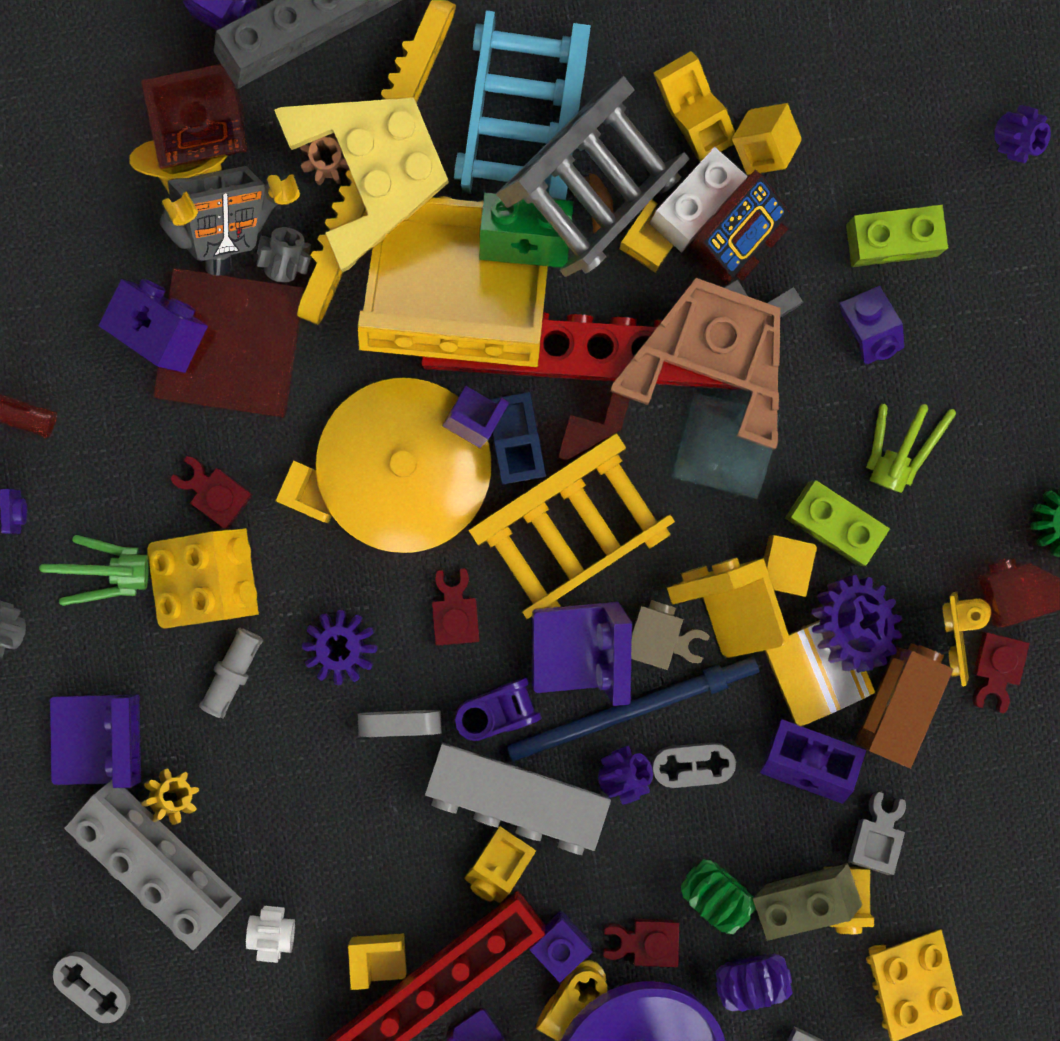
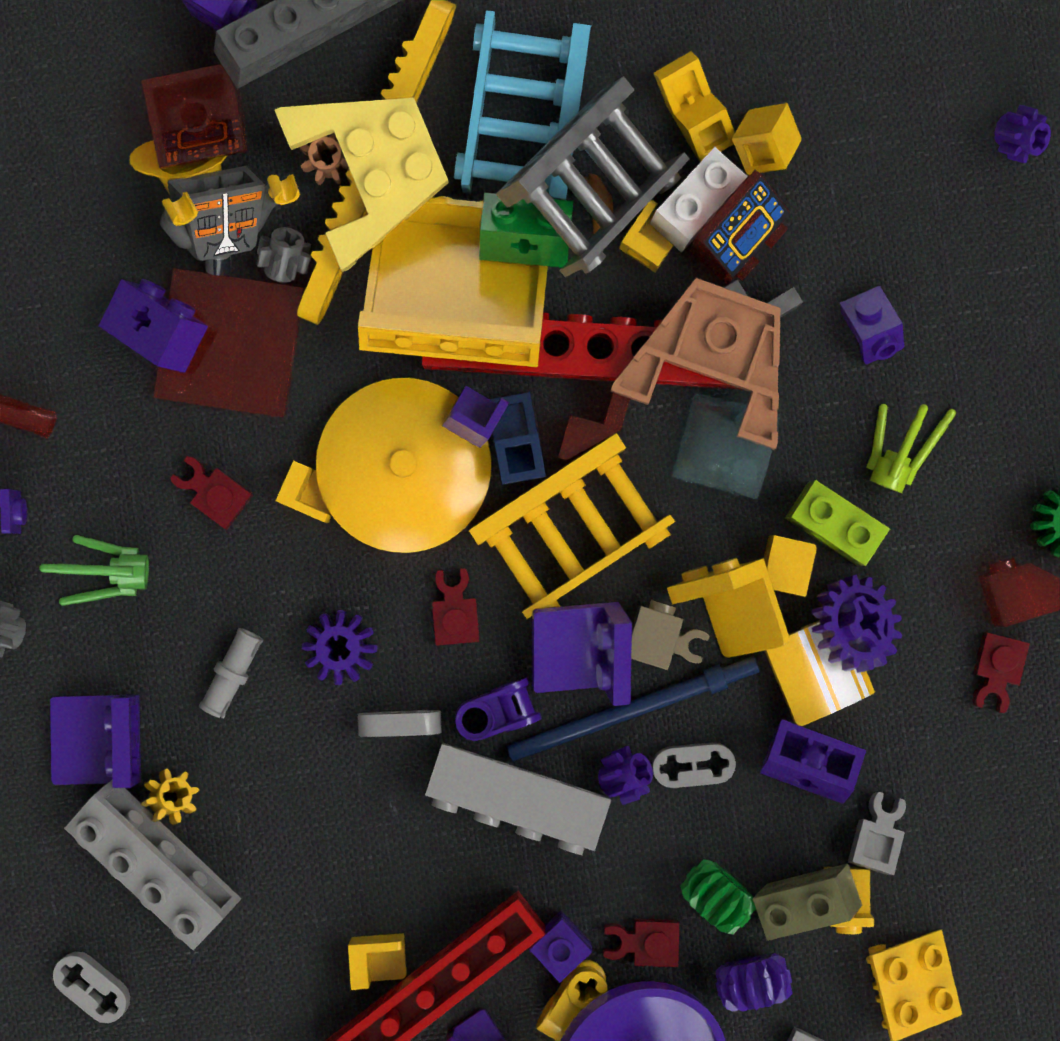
yellow bracket [147,528,259,628] -> none
white gear [246,906,295,963] -> none
yellow bracket [464,826,536,903] -> none
lime brick [846,205,948,267] -> none
dark orange window [854,643,953,769] -> none
yellow hinge [943,592,991,686] -> none

